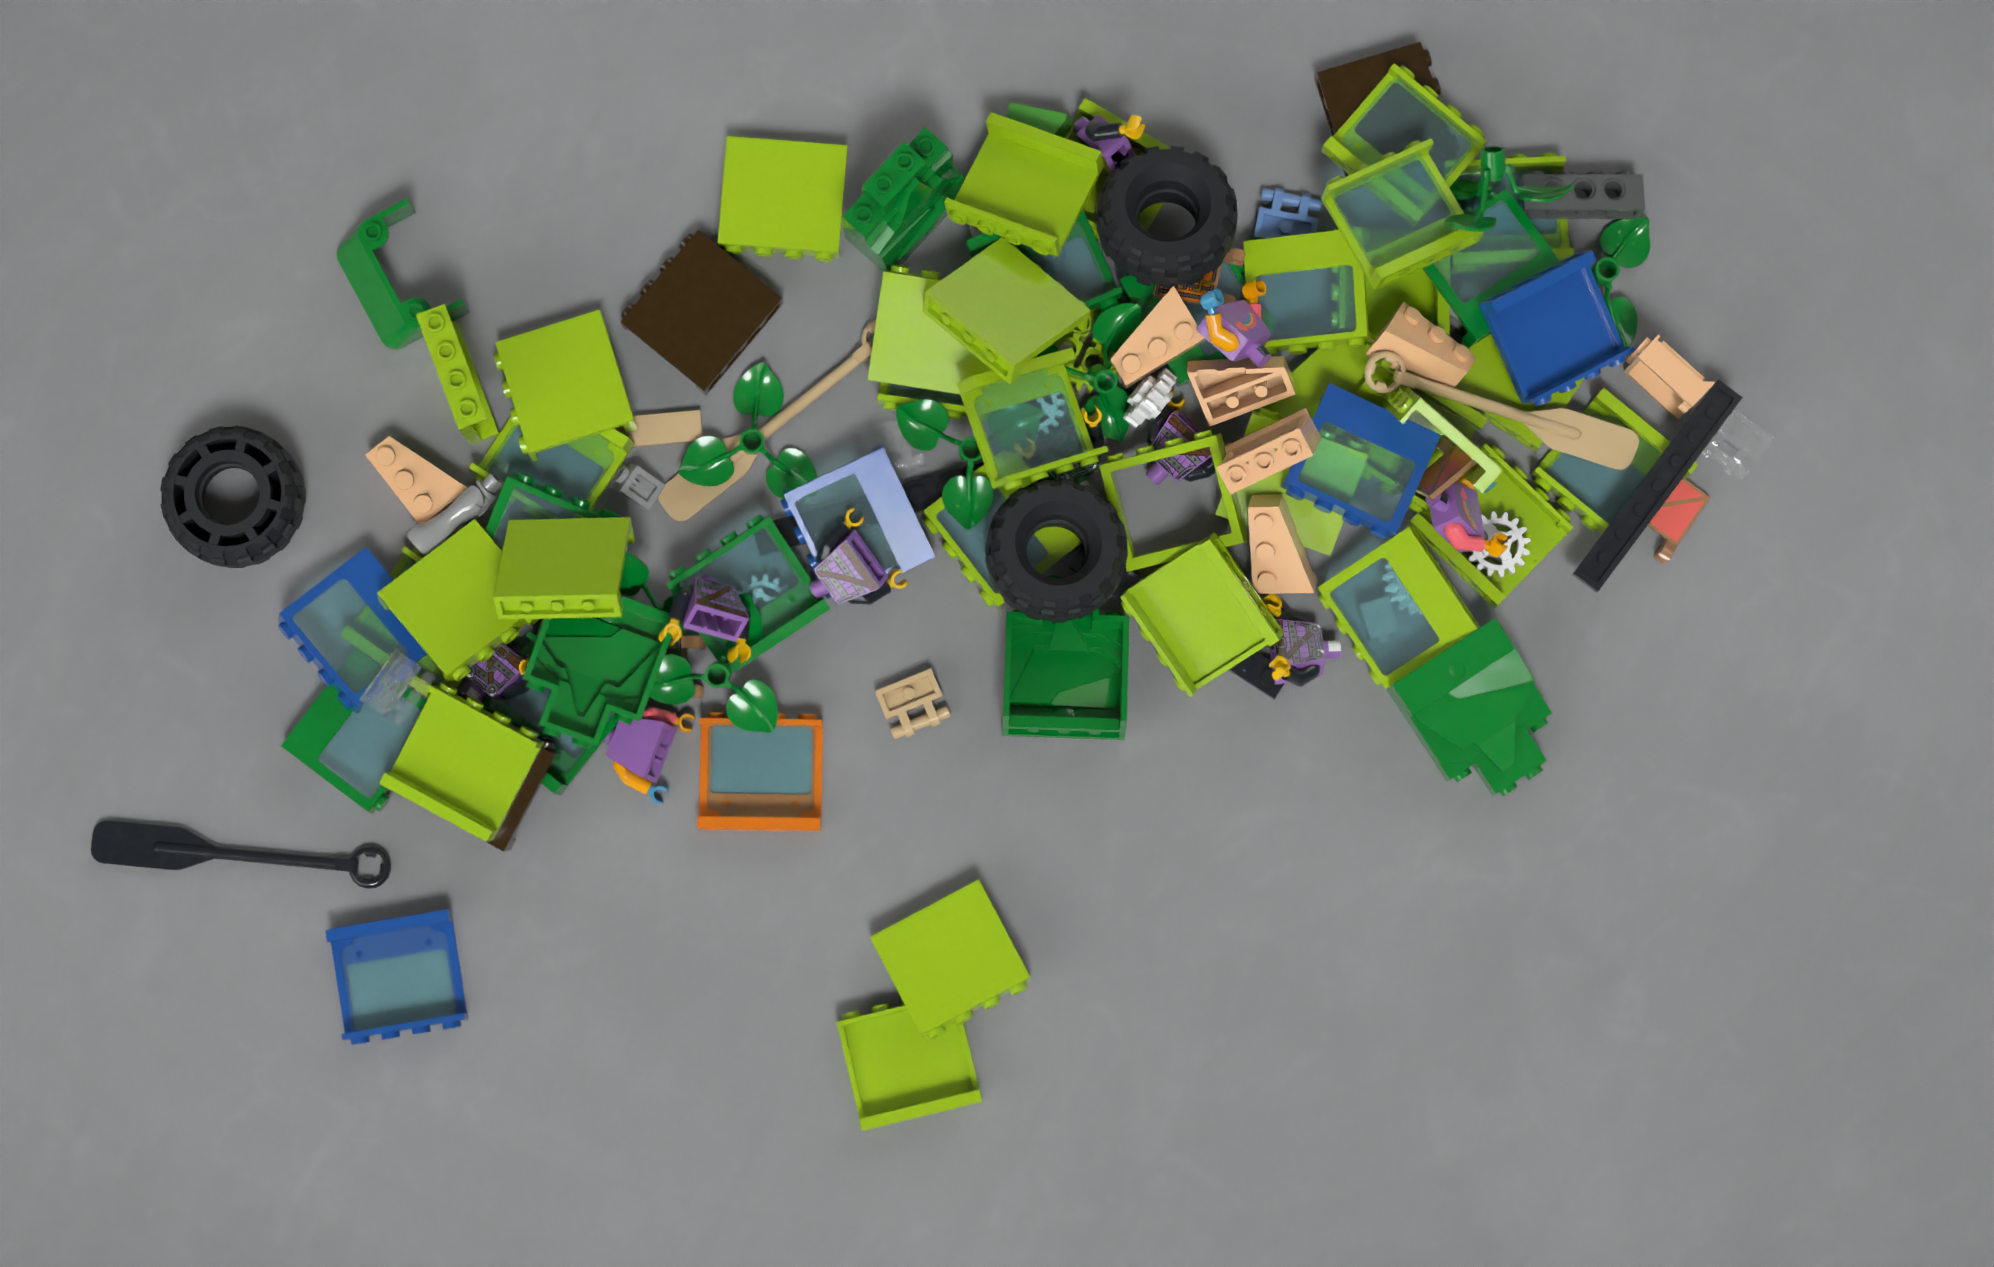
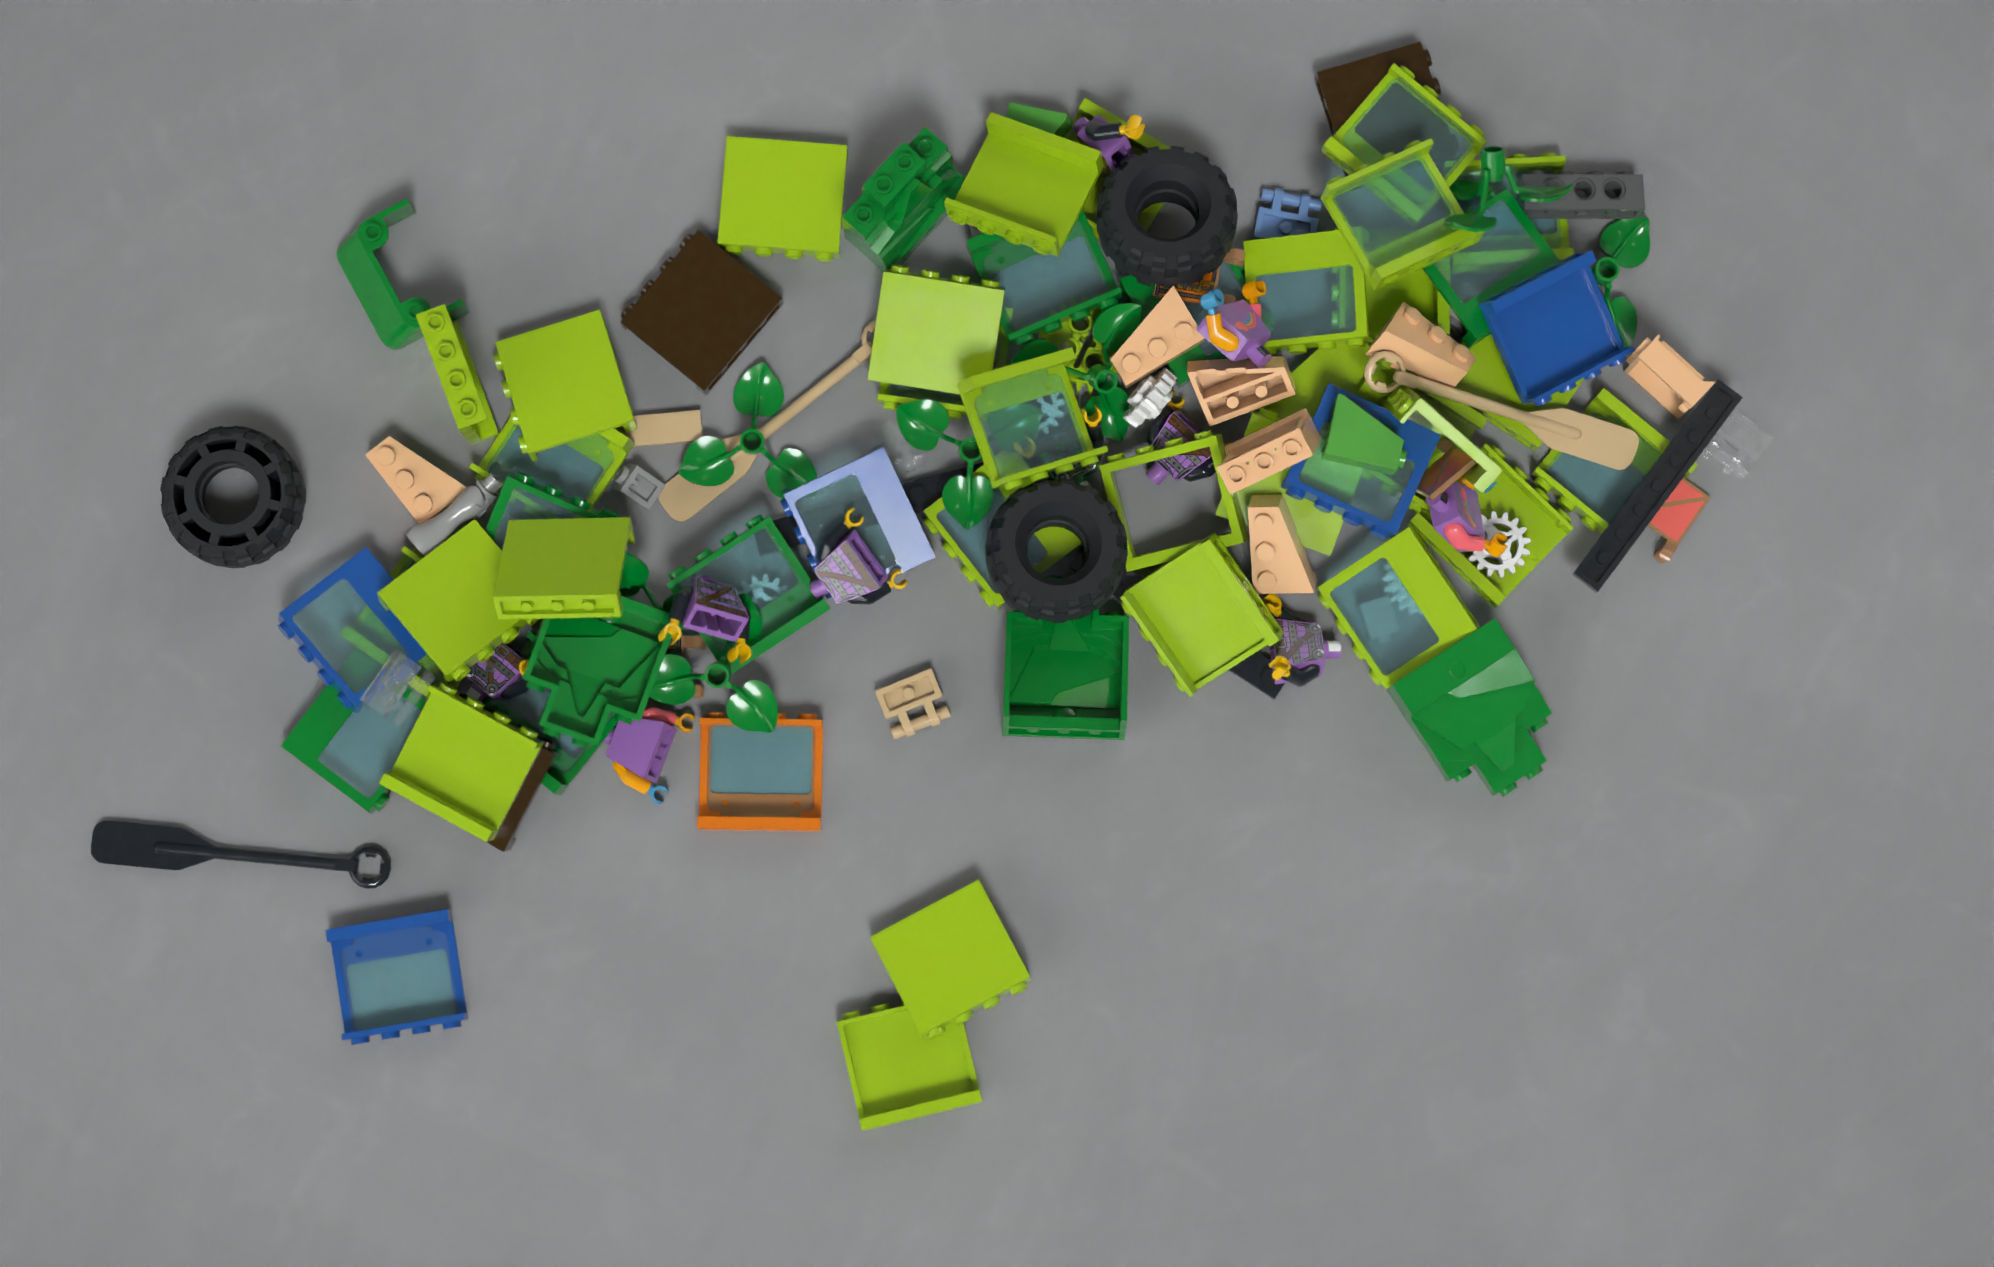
lime panel [922,237,1091,385] -> none
none -> bright green slope [1321,394,1407,475]

